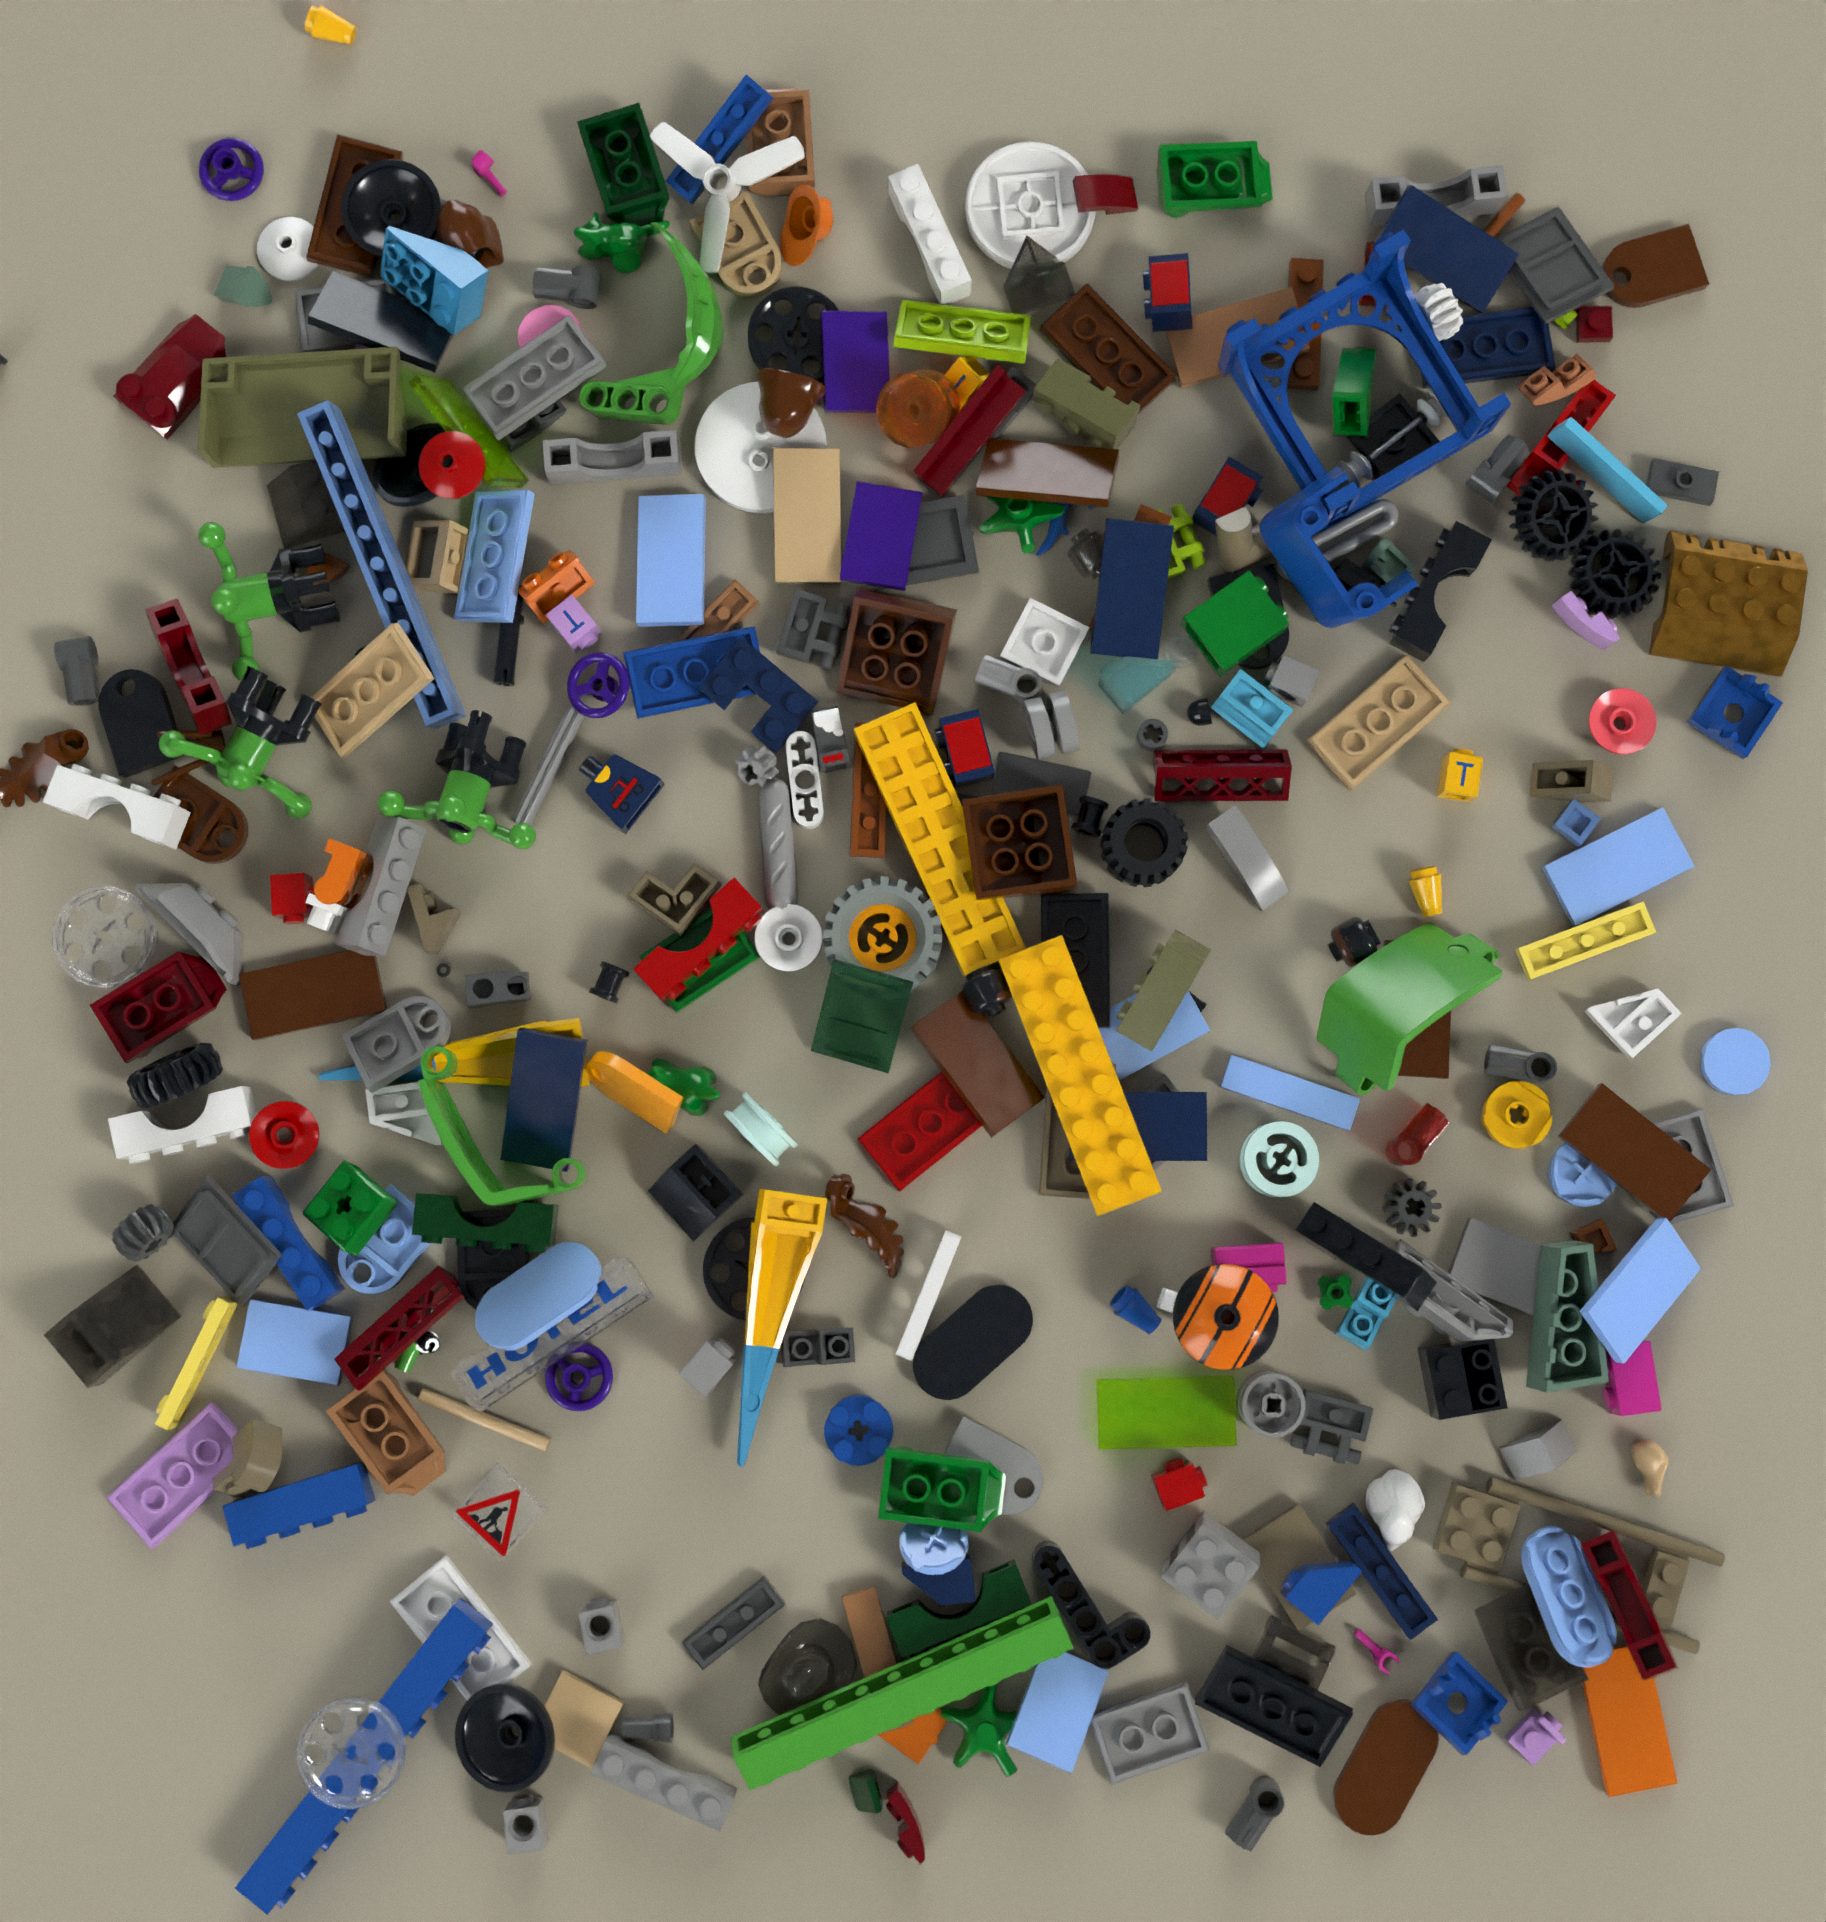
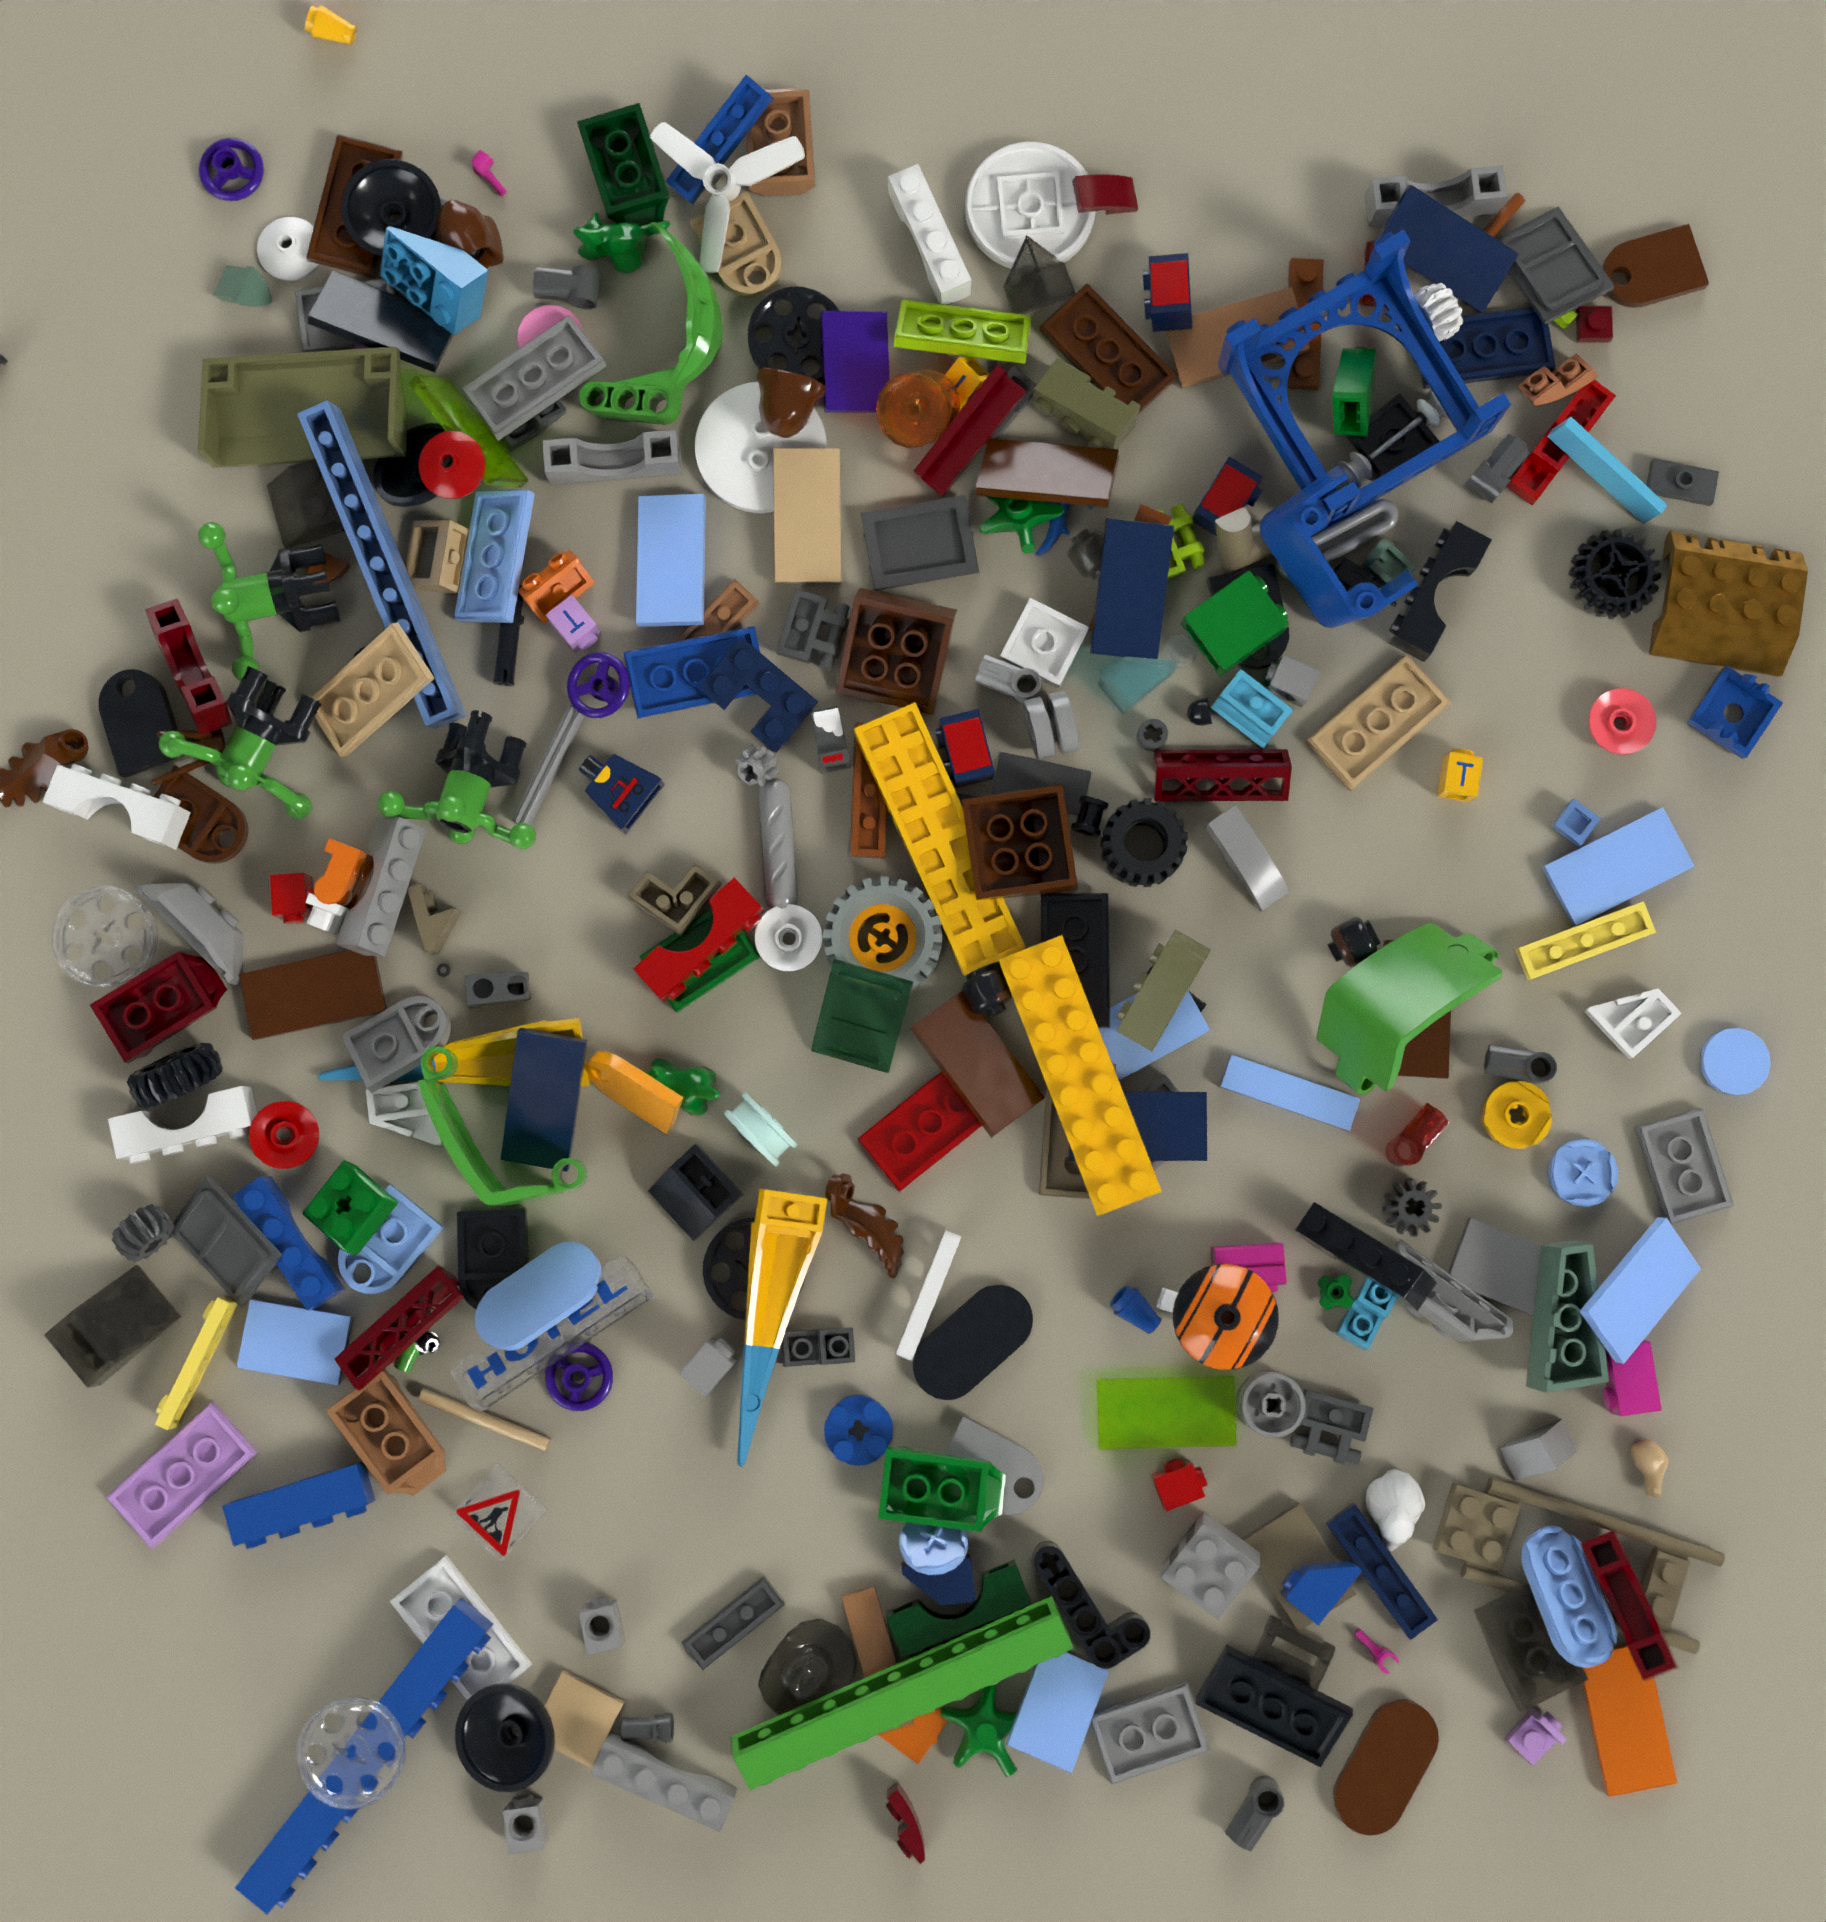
dark grey piece [54,636,99,706] -> none
dark red slope [113,314,226,440] -> none
dark tan brick [213,1419,283,1498] -> none
dark green arch [412,1193,559,1253] -> none
black bush [589,961,630,1004] -> none
orange piece [780,185,833,266] -> none
white beam [786,731,824,829] -> none
dark purple tile [840,481,922,591] -> none
dark green slope [848,1769,883,1814] -> none
green slope [1157,141,1273,218] -> none
light aqua wheel [1239,1121,1319,1198] -> none
yellow cone [1408,866,1443,917] -> none
blue piece [1410,1651,1508,1755] -> none
black slope [1417,1339,1508,1420] -> none
black gear [1508,470,1599,561] -> none
dark tan slope [1530,760,1614,803] -> none
lavender slope [1552,591,1620,650] -> none
reddish brown tile [1558,1083,1711,1222] -> none
dark orange tile [1569,1219,1618,1253] -> none

